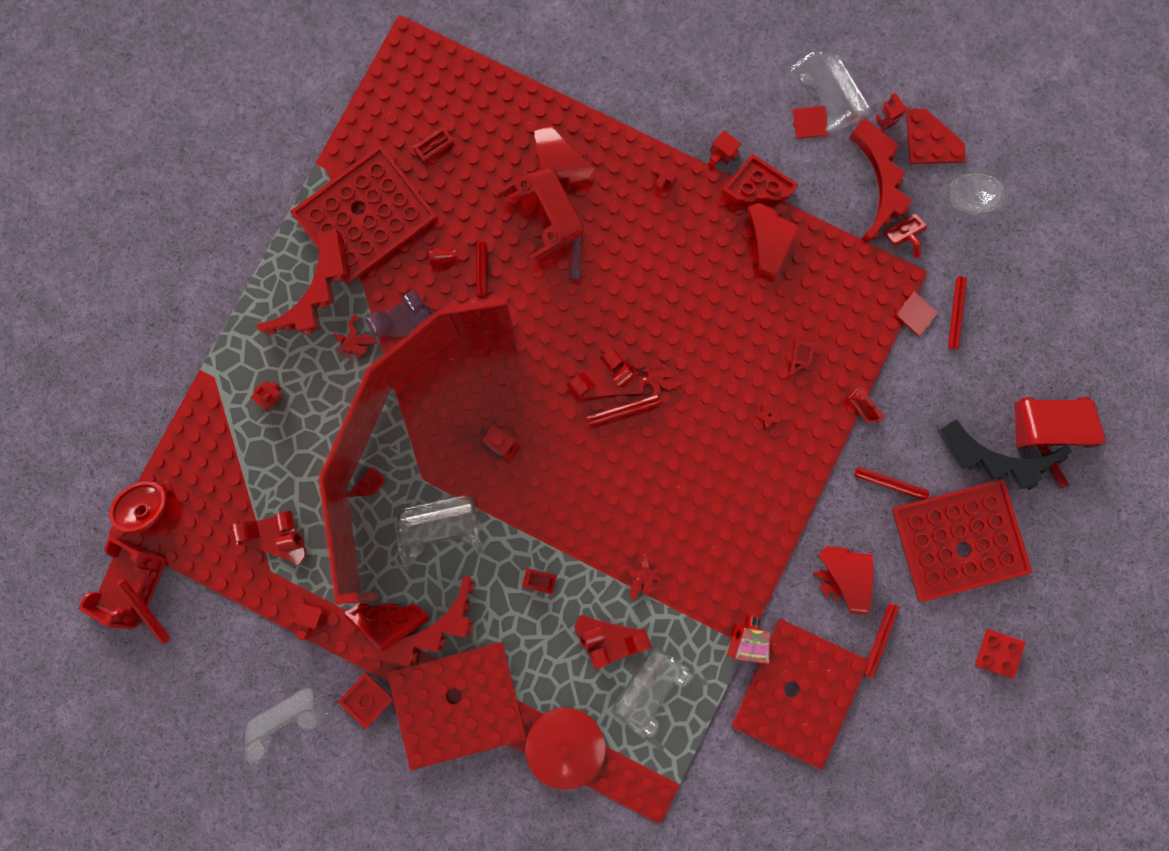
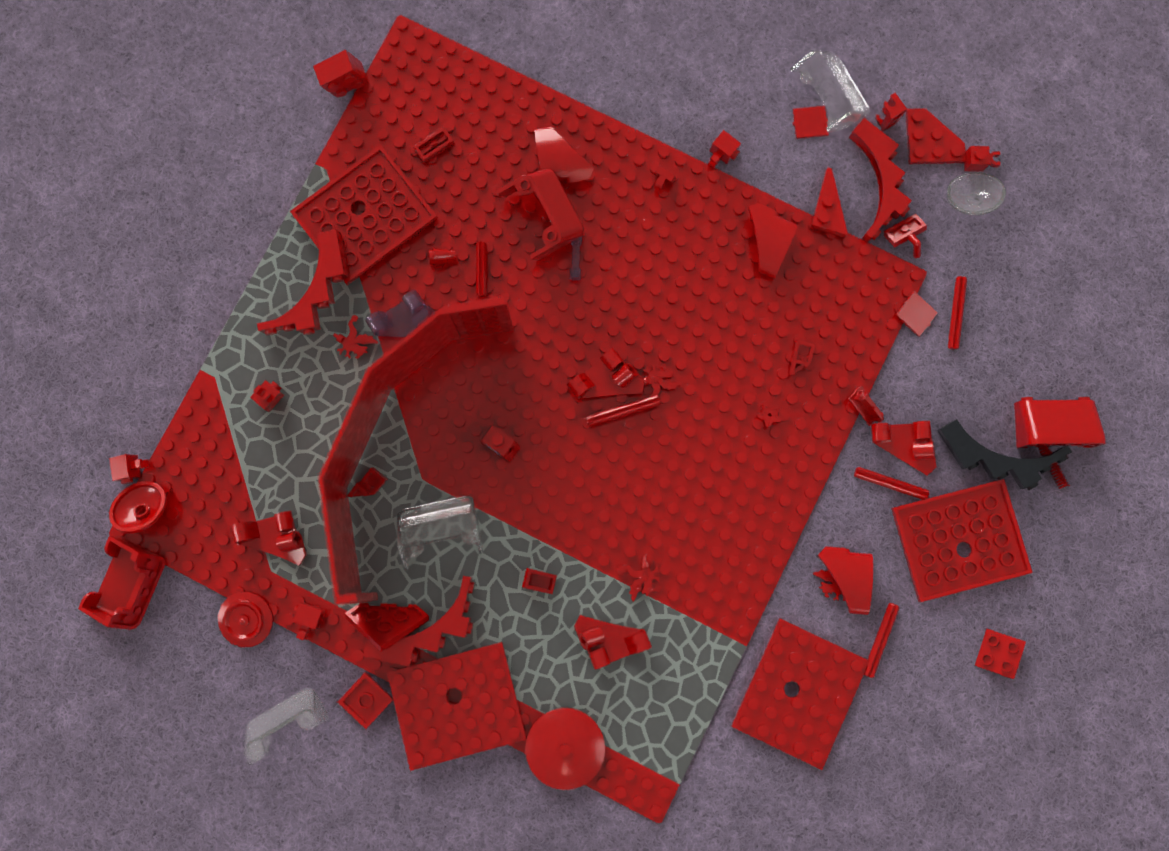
red axle [116,579,170,644] -> none
clear windscreen [613,648,708,750] -> none
red plate [721,154,799,204] -> none
torso [727,615,770,664] -> none
none -> red brick [109,454,150,484]
none -> red piece [218,592,273,647]
none -> red brick [313,50,369,97]
none -> red wing [811,167,848,238]
none -> red panel [871,421,937,476]
none -> red brick [964,146,1000,172]

